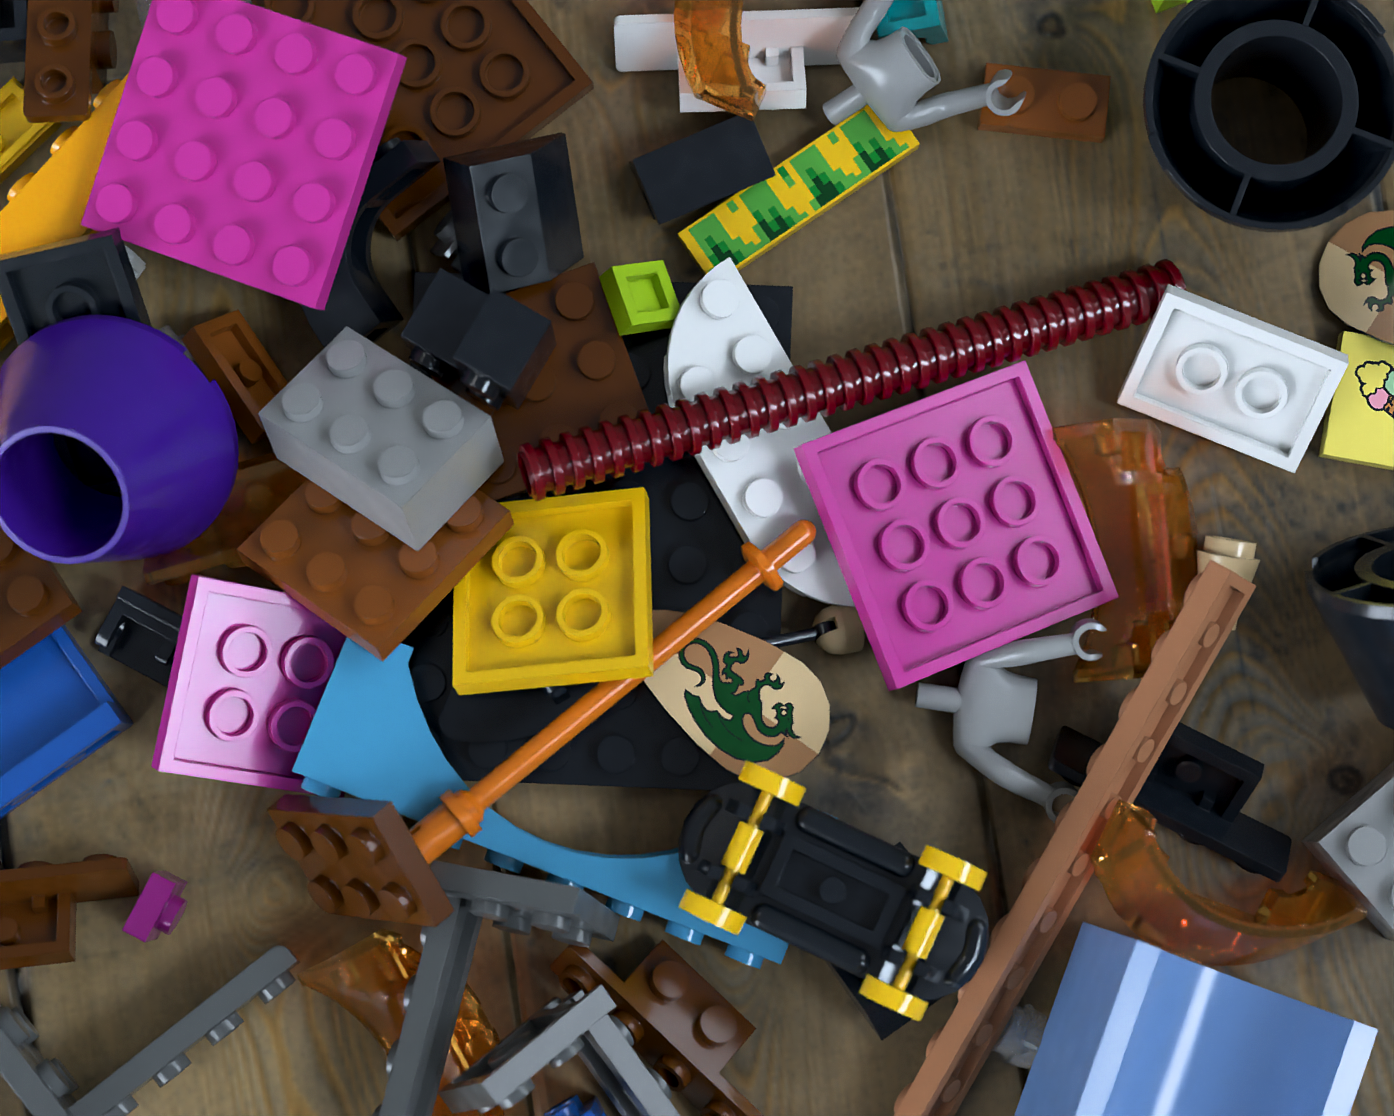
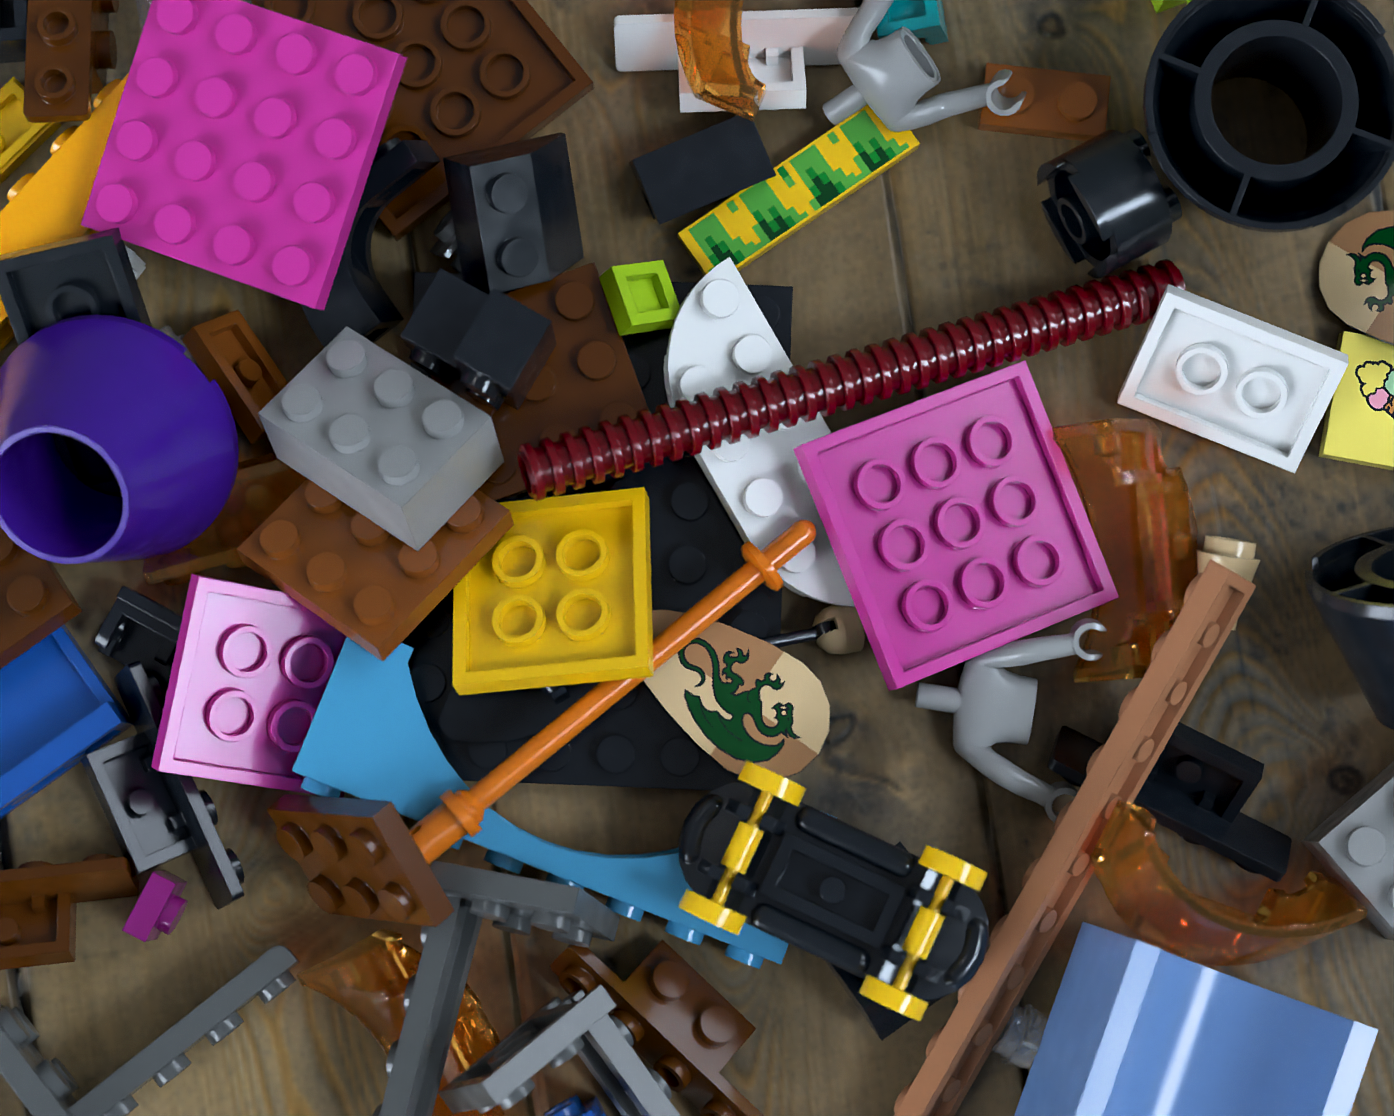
none -> black bracket [81,661,245,910]
none -> black brick [1037,128,1182,279]

